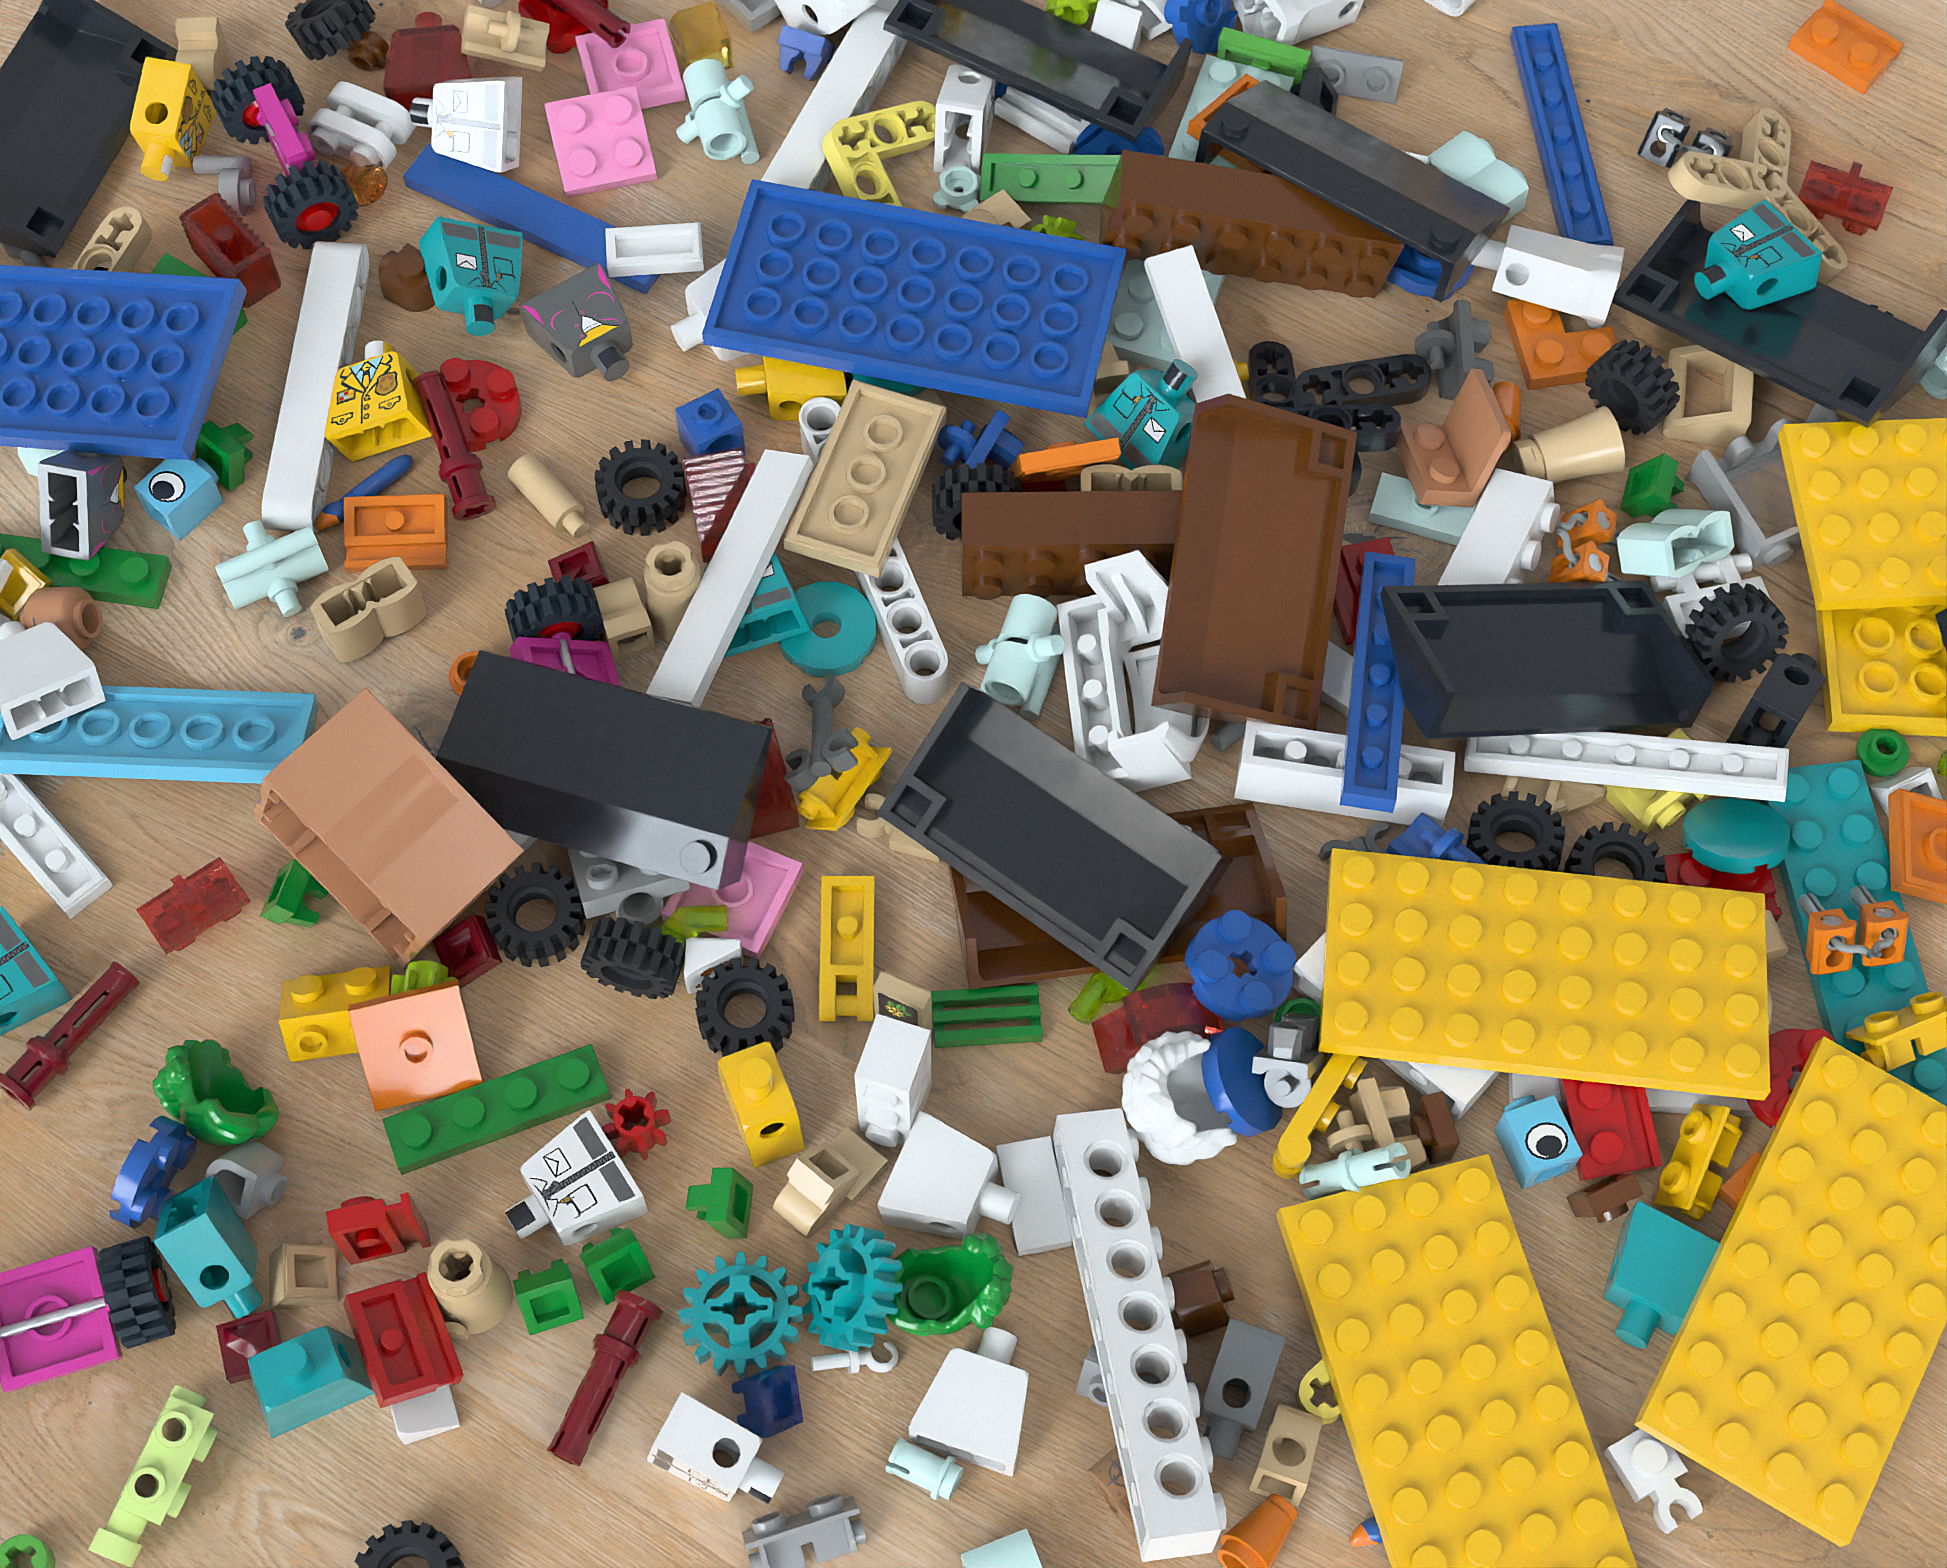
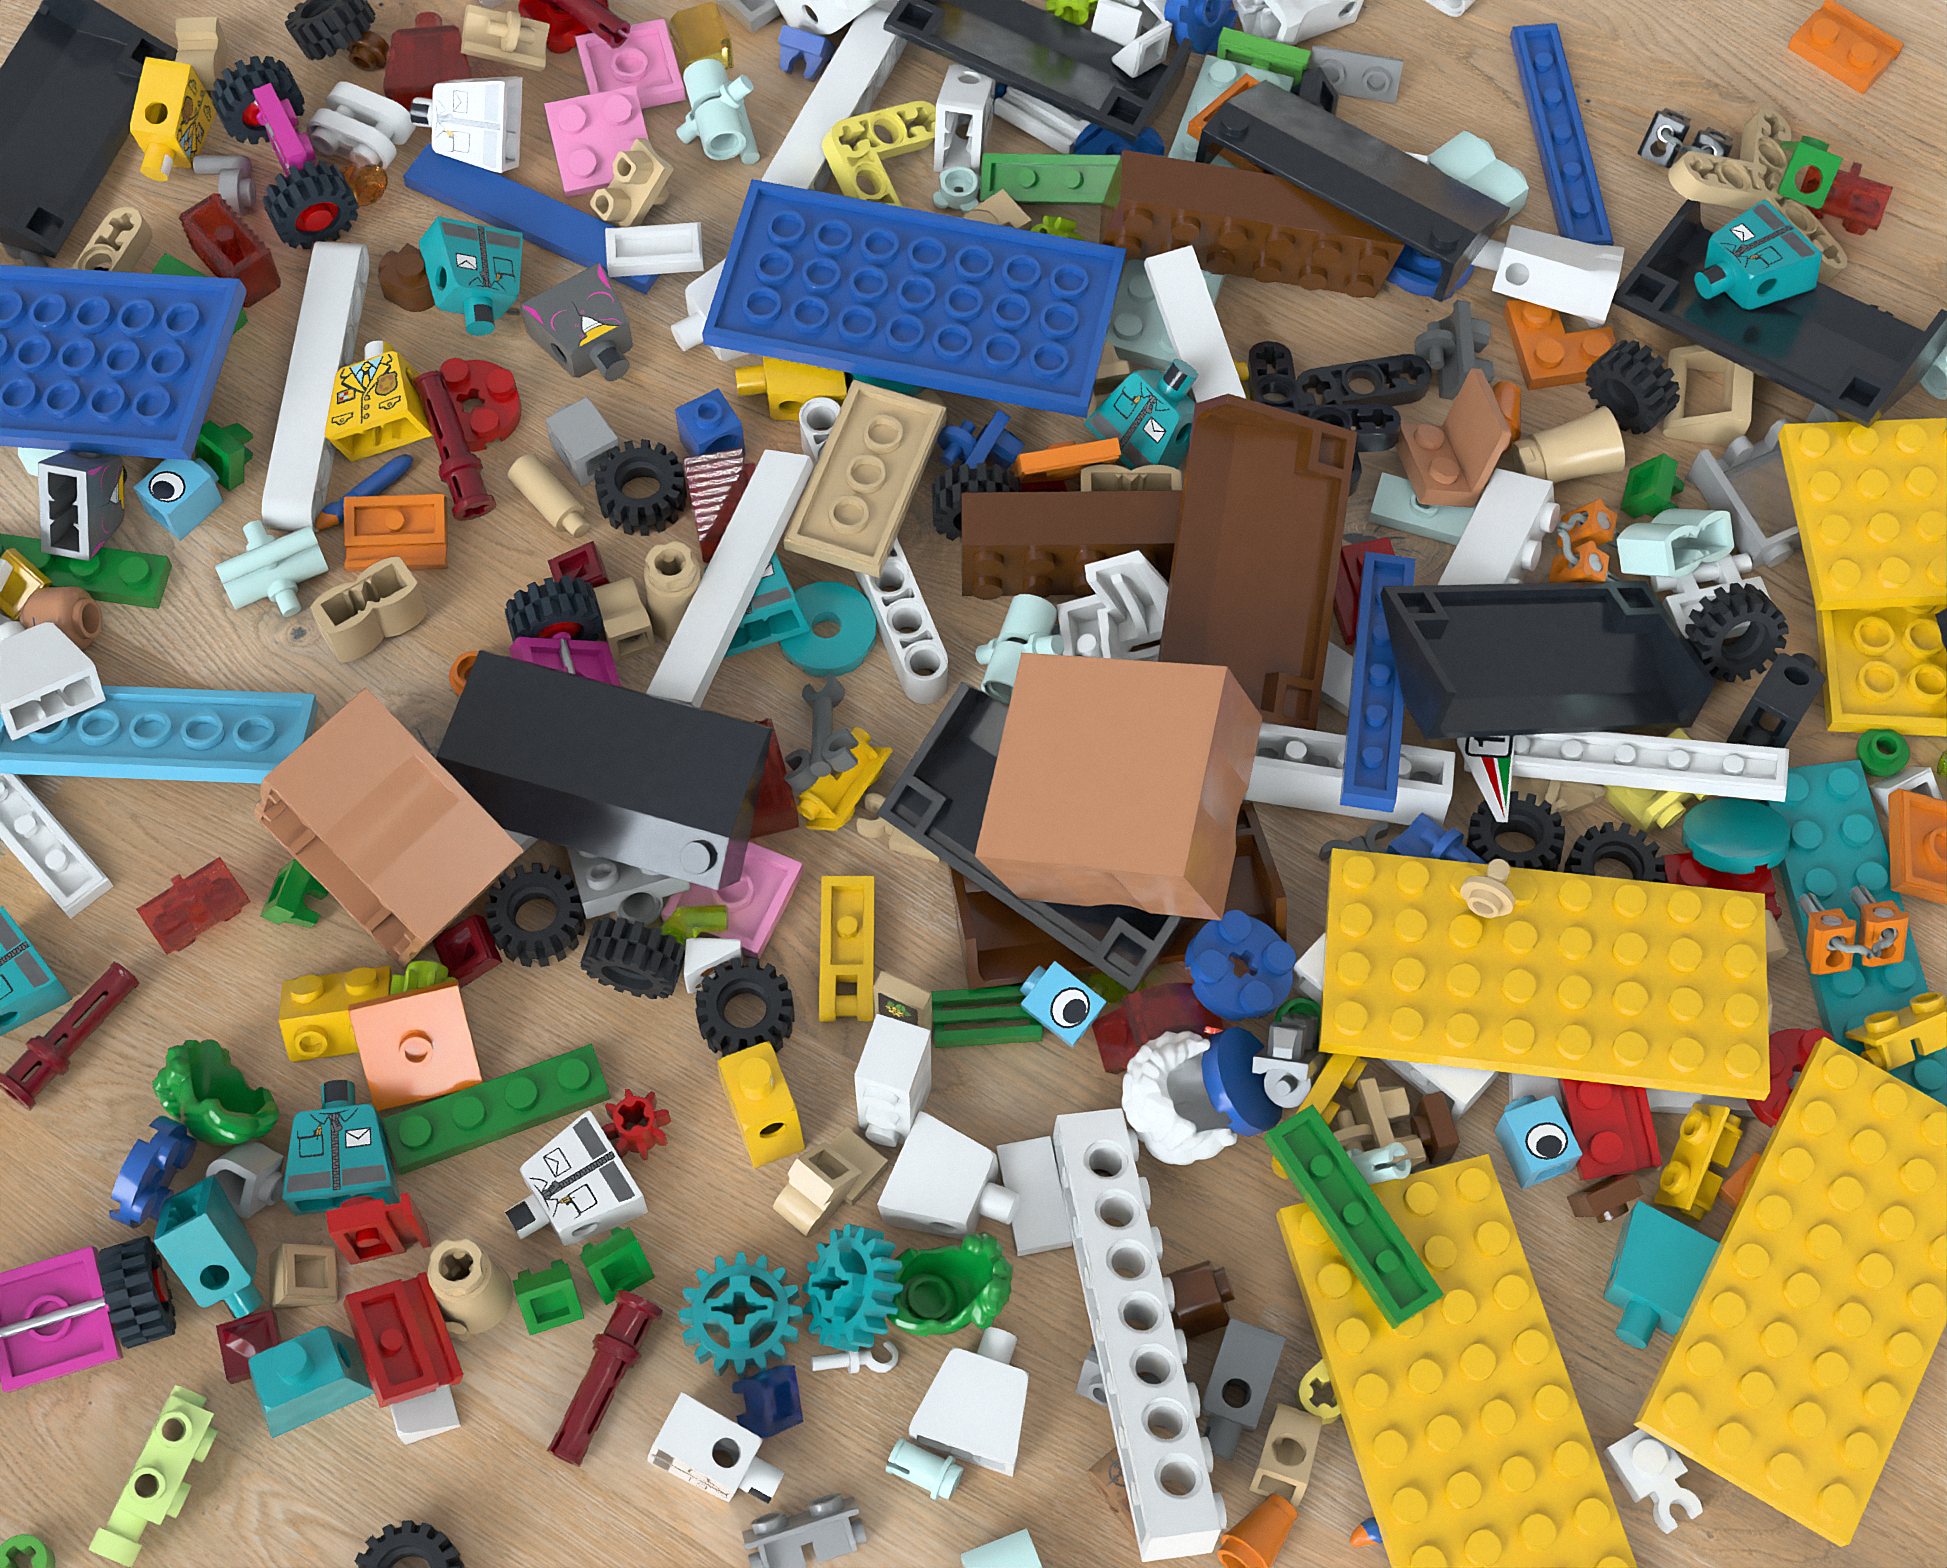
green tile [685,1167,754,1239] -> none
none -> teal torso [283,1080,400,1216]
none -> light grey brick [545,396,621,487]
none -> tan hips [590,138,674,228]
none -> nougat tile [975,652,1263,921]
none -> medium azure brick [1019,961,1107,1048]
none -> white slope [1112,21,1172,78]
none -> green plate [1263,1104,1444,1330]
none -> sticker [1457,735,1516,822]
none -> tan plate [1461,859,1516,918]
none -> green bracket [1777,135,1843,209]

